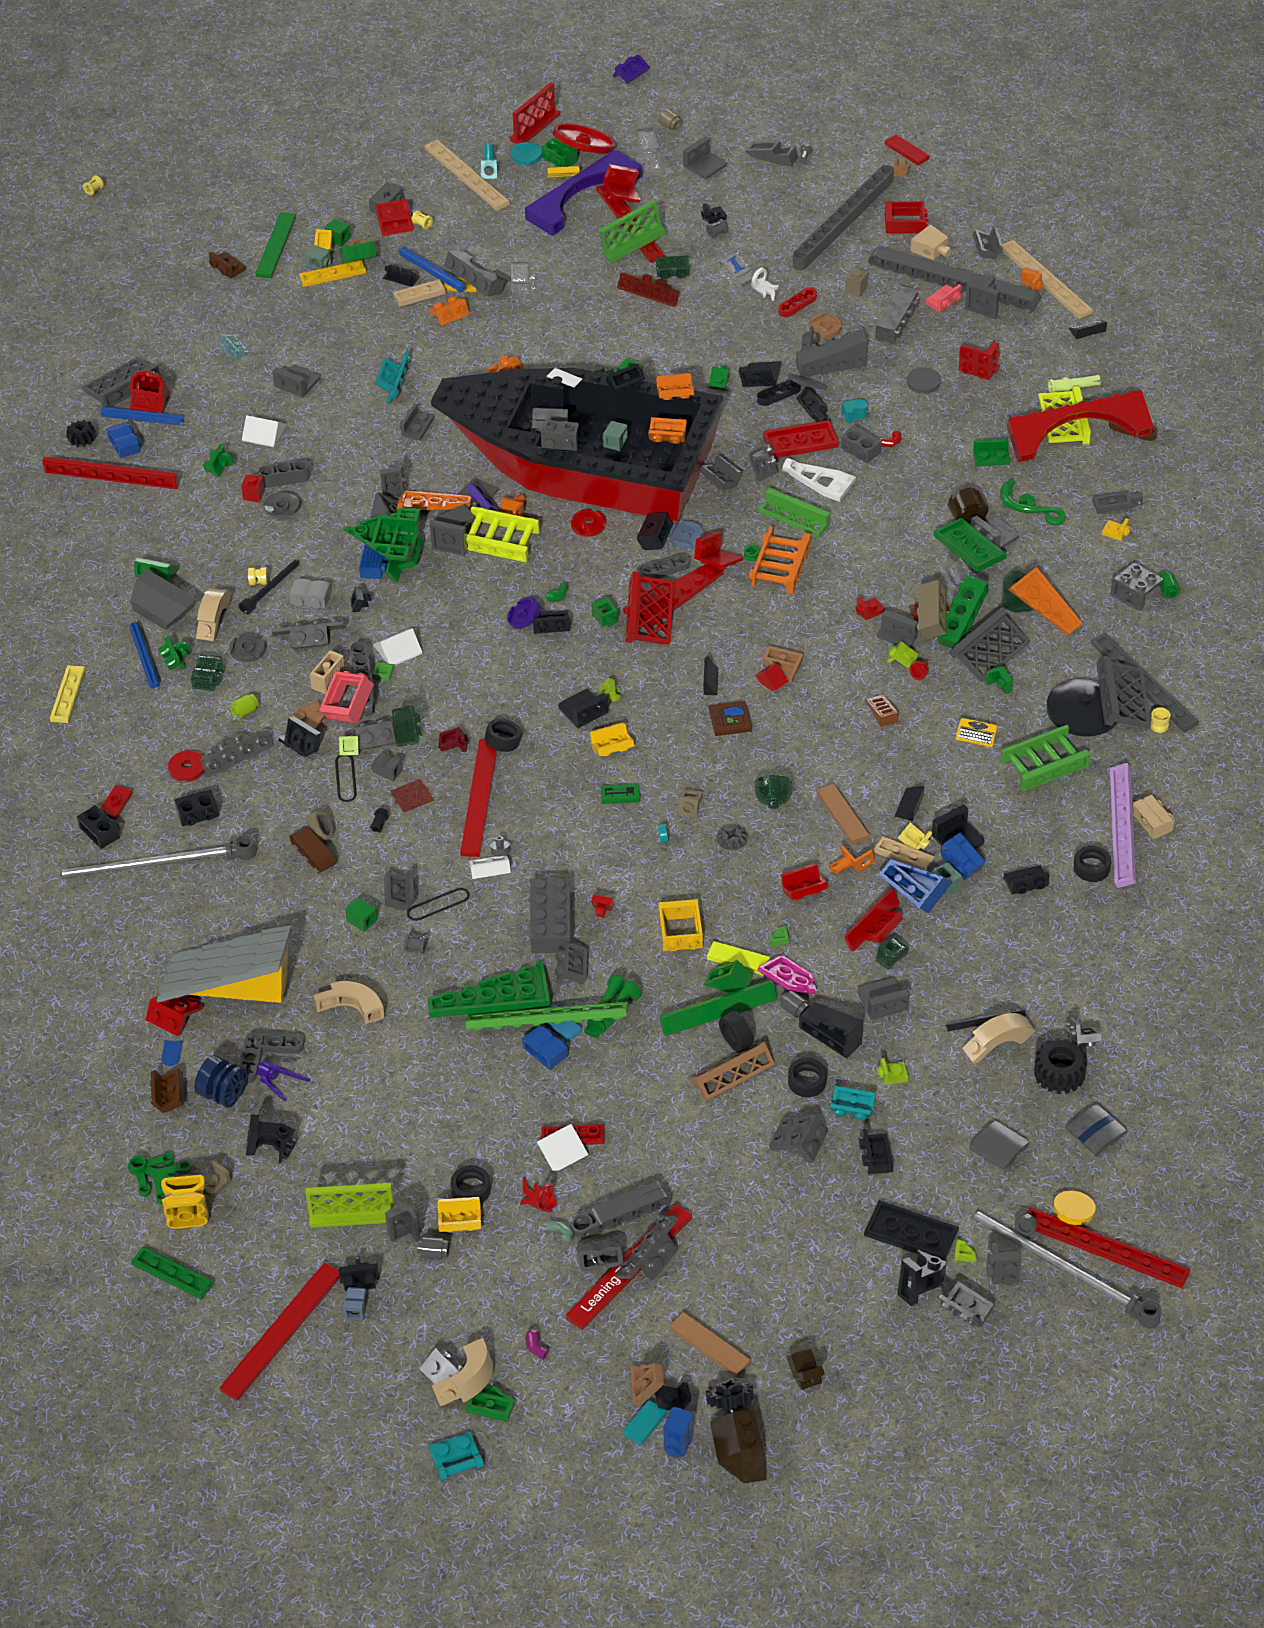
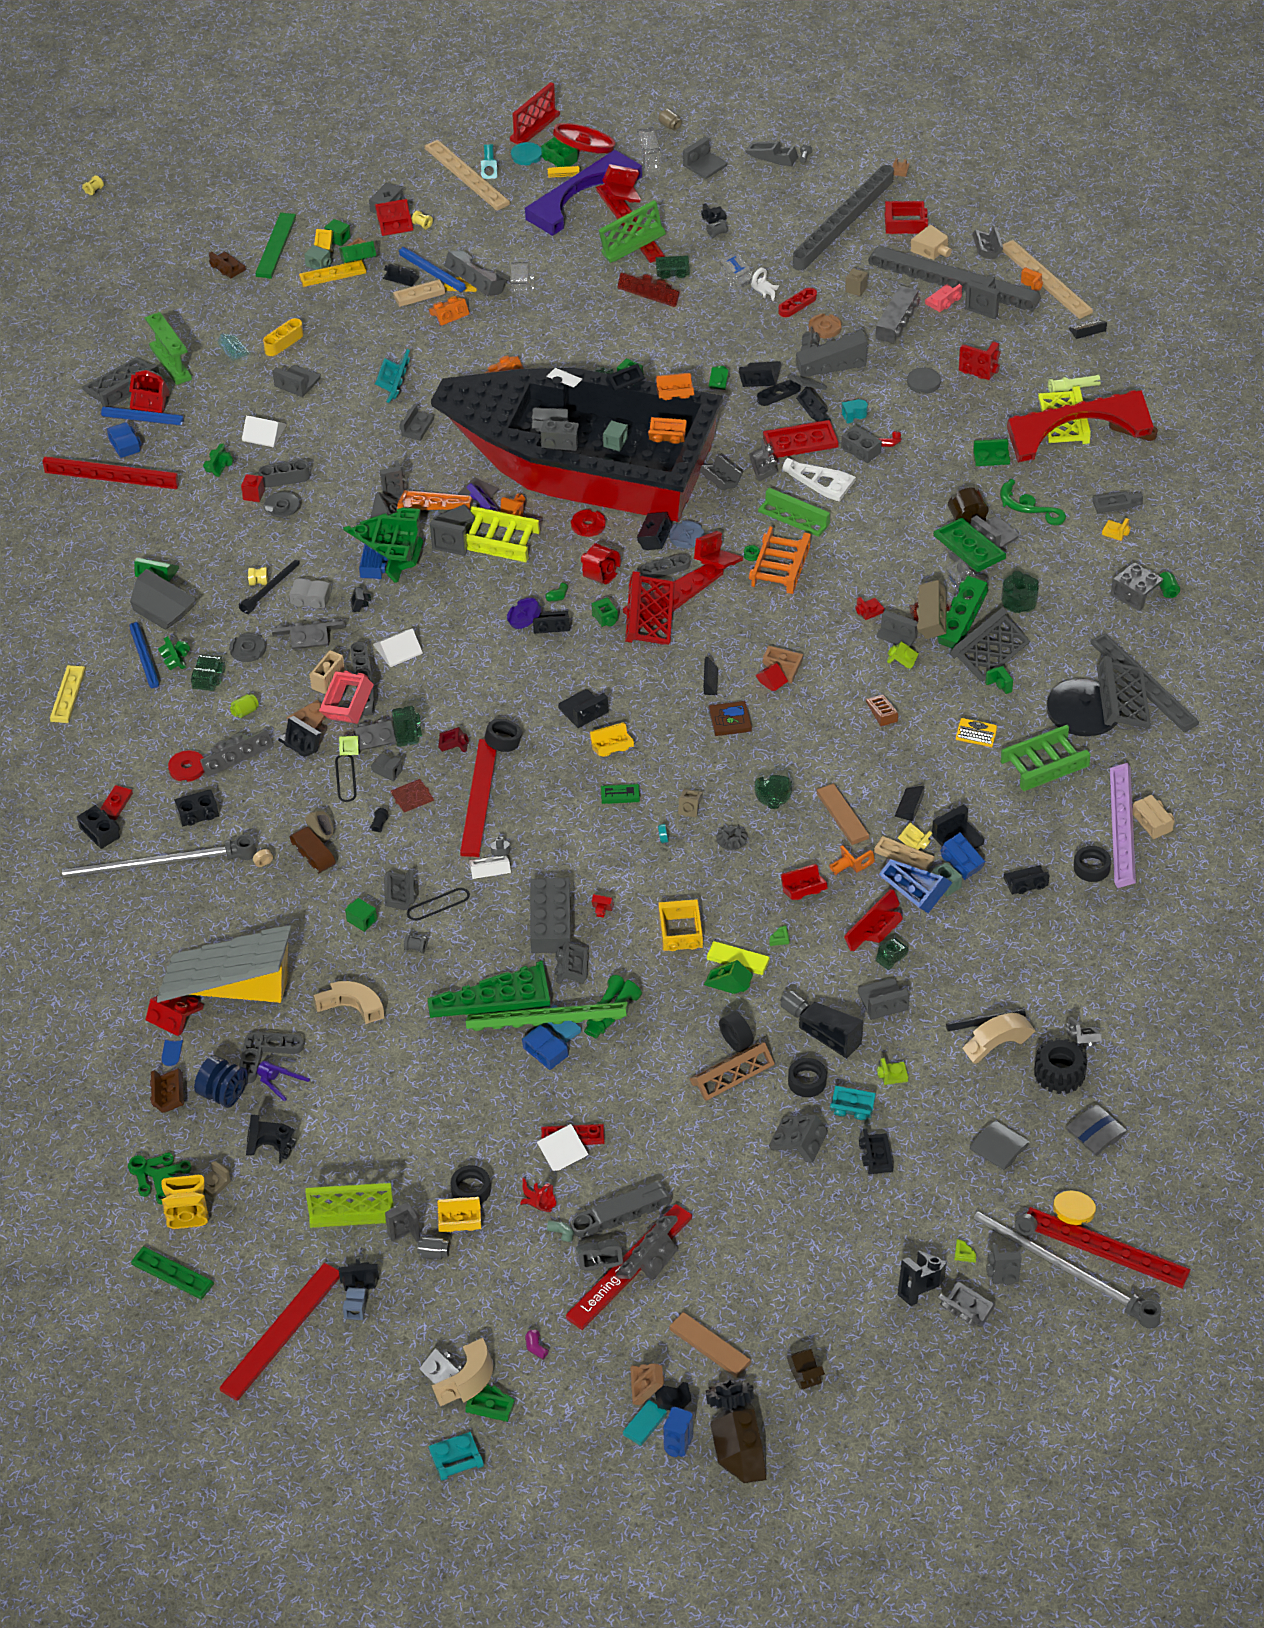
black gear [66,420,96,448] -> none
tan arch [196,588,232,642] -> none
bright green tile [372,662,394,681] -> none
lime tile [599,678,621,702] -> none
dark purple bracket [613,54,650,84] -> none
green tile [659,980,777,1036] -> none
dark pink tile [757,955,816,994] -> none
black tile [864,1200,959,1261] -> none
red tile [885,134,929,166] -> none
red tile [909,661,928,680] -> none
orange wing [1008,567,1082,635] -> none
light yellow wheel [1150,708,1170,733] -> none
none -> bright green fence [145,312,192,385]
none -> tan tile [253,849,273,867]
none -> yellow beam [263,318,303,356]
none -> red brick [581,543,621,584]

